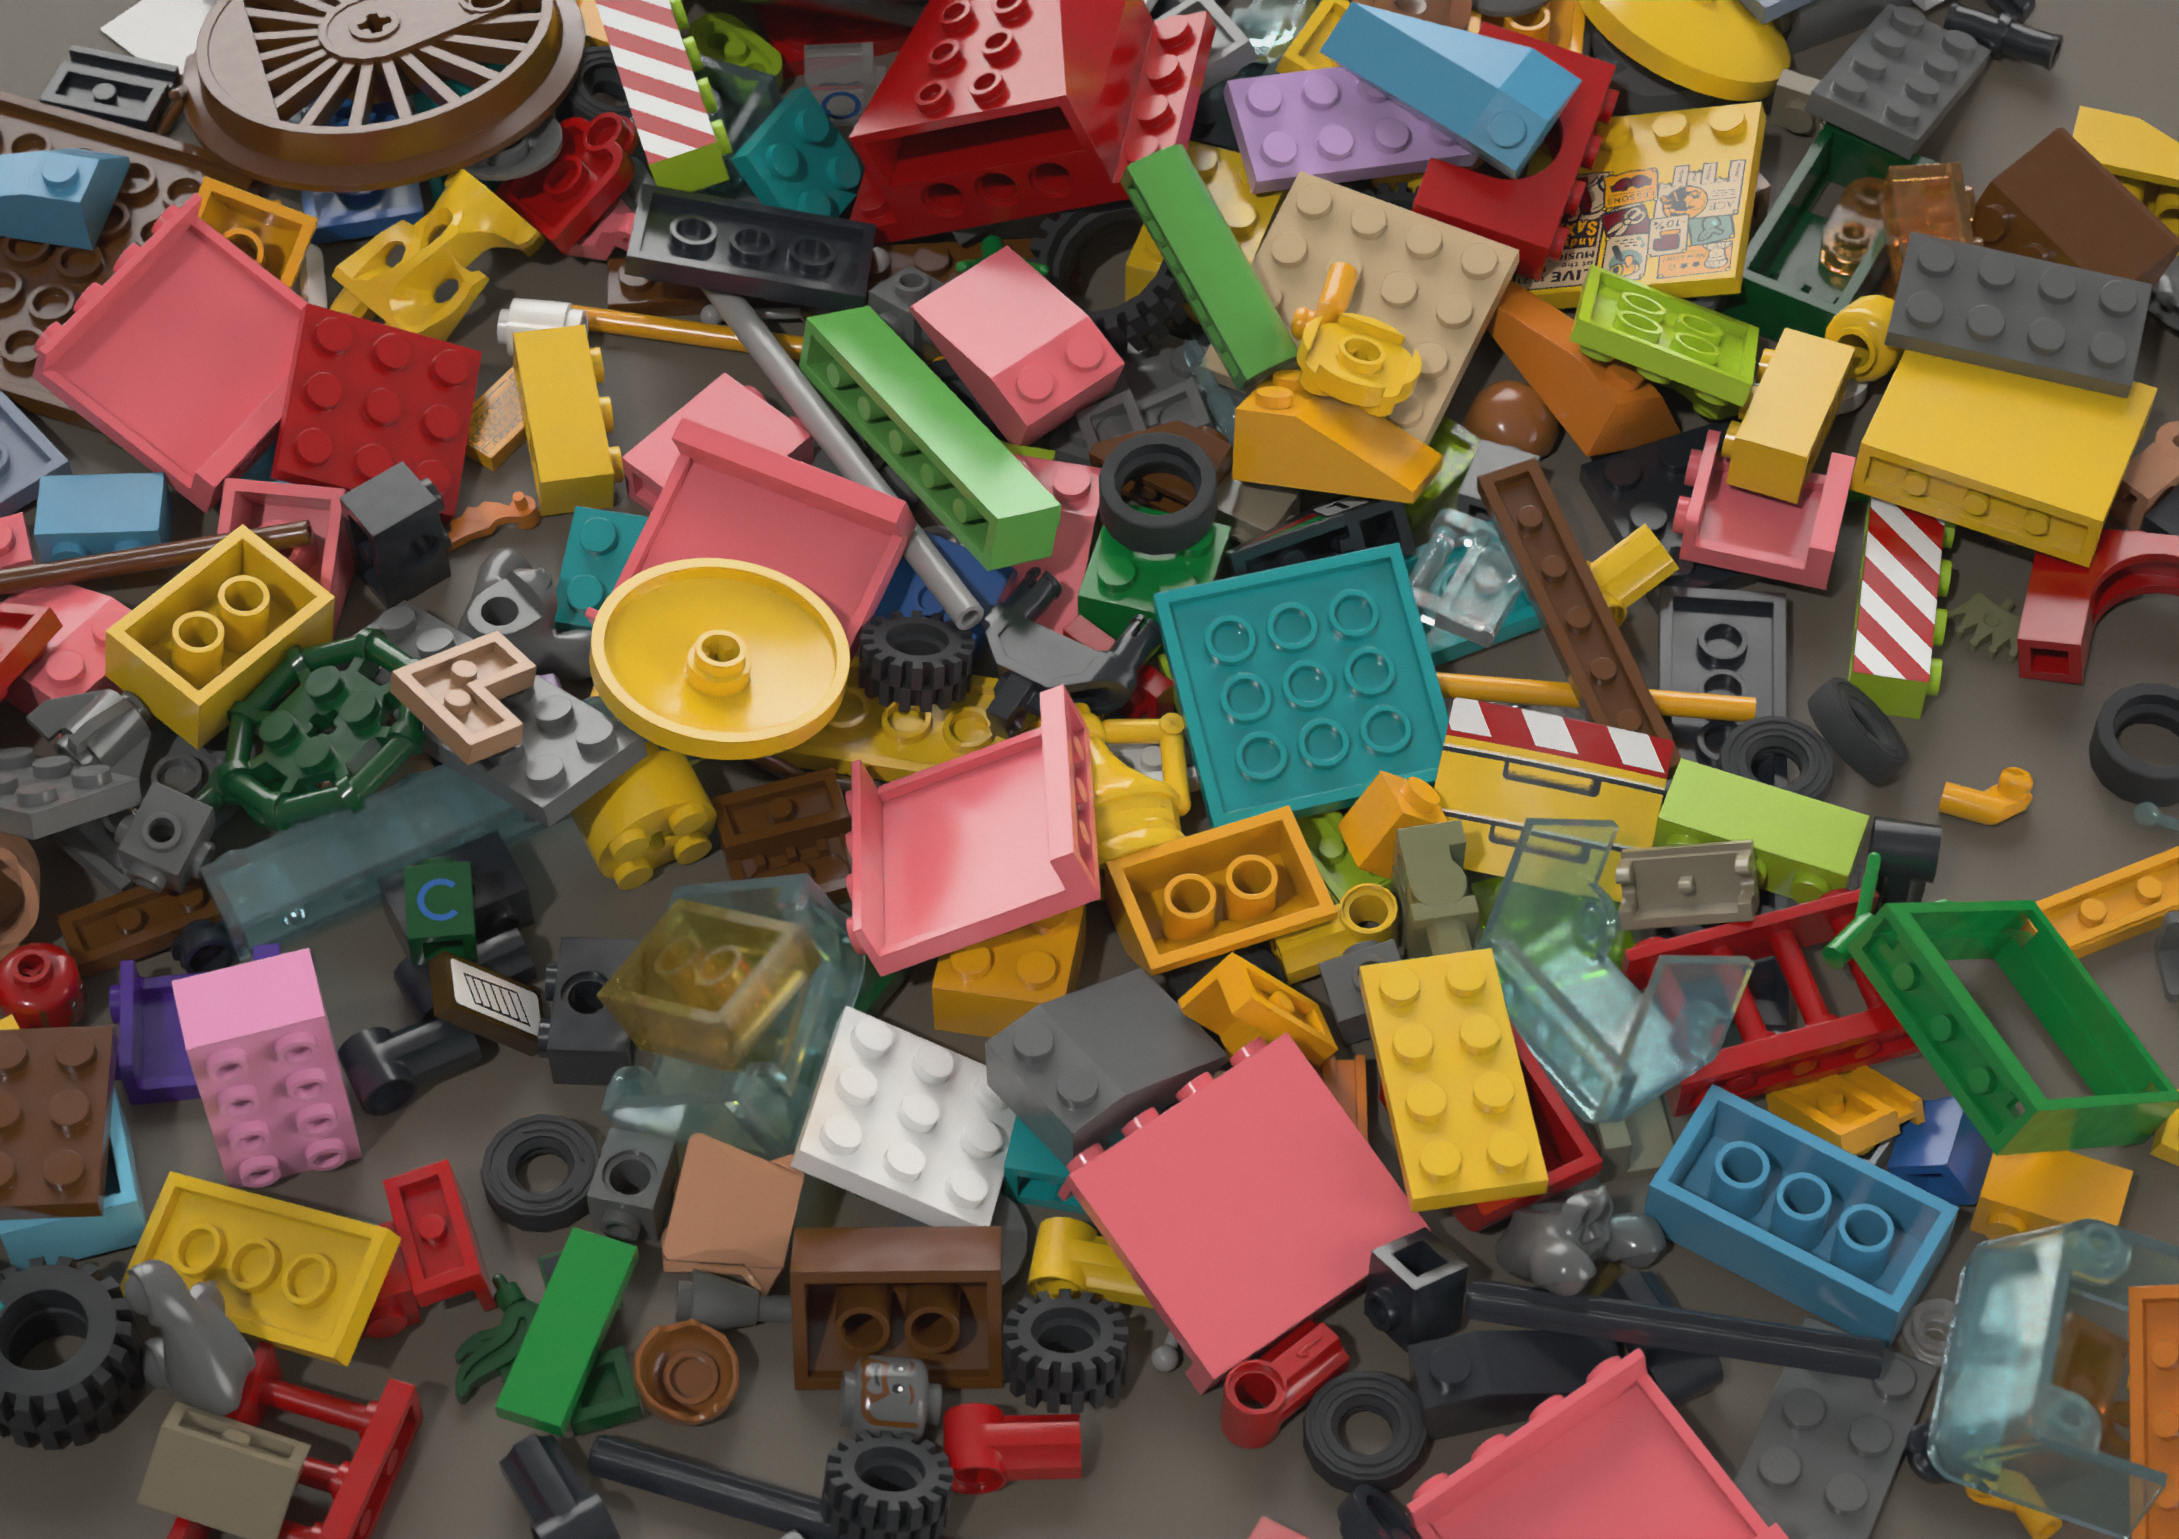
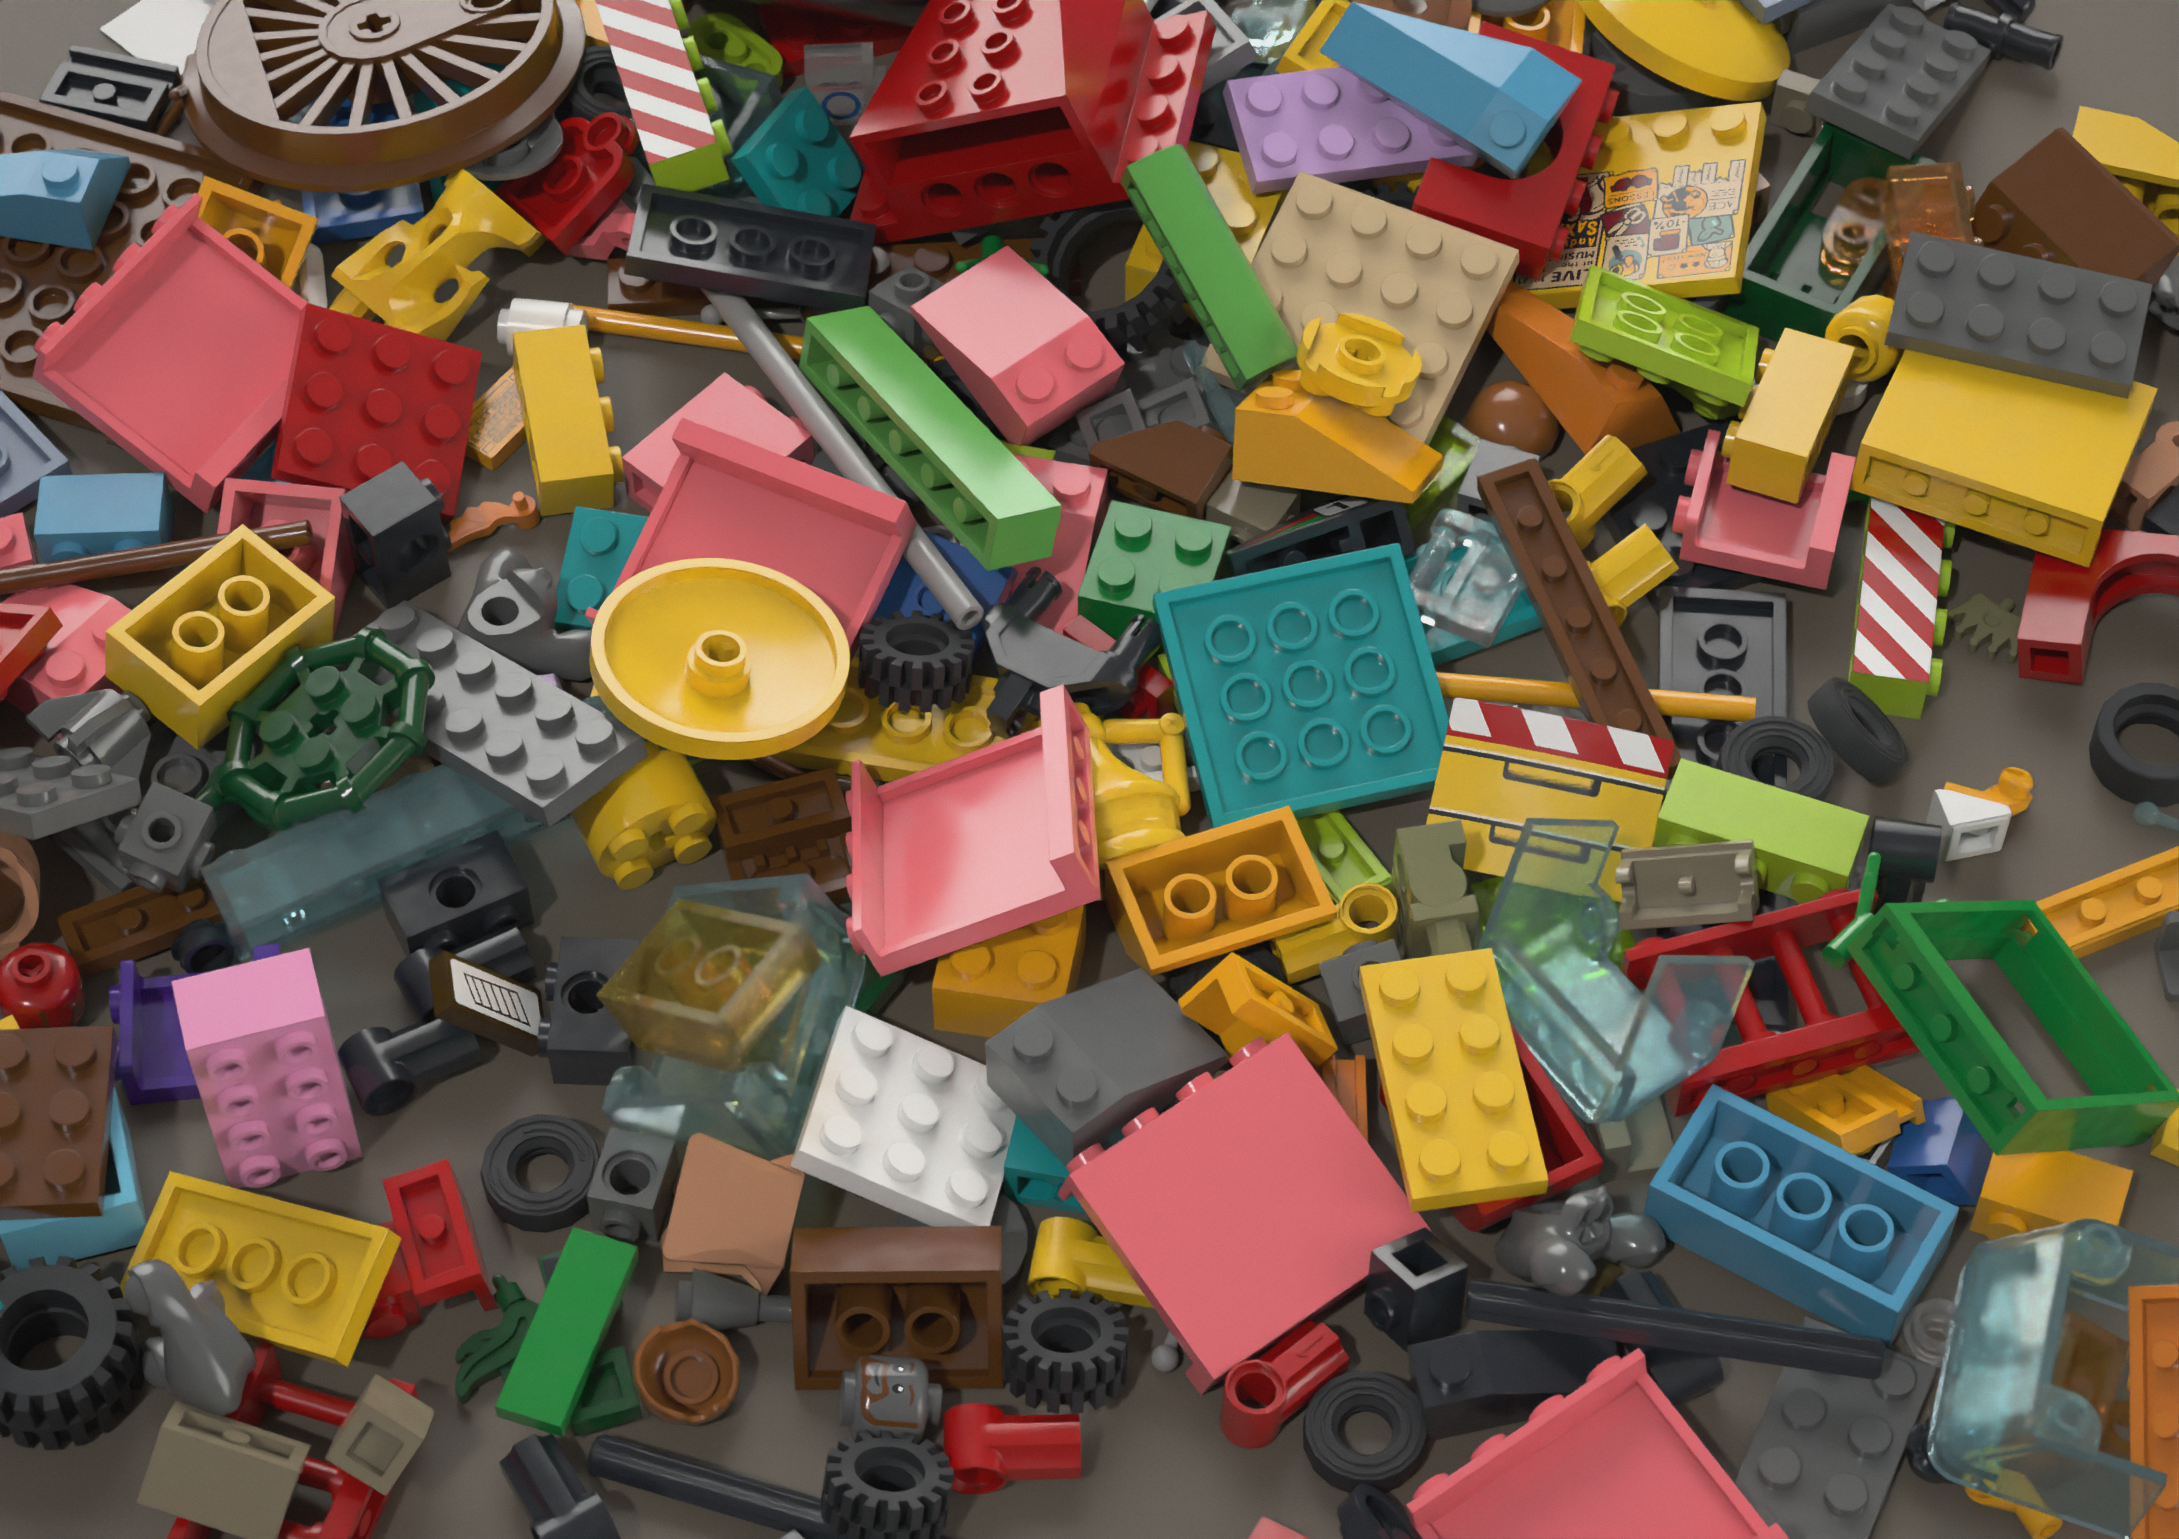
medium nougat plate [390,630,537,765] -> none
dark green brick [403,857,478,966] -> none
black tyre [1099,432,1217,556] -> none
light orange arm [1291,262,1358,341] -> none
light orange brick [1337,770,1448,879] -> none
none -> dark tan panel [325,1373,434,1496]
none -> yellow piece [1547,434,1648,550]
none -> white slope [1926,789,2012,862]

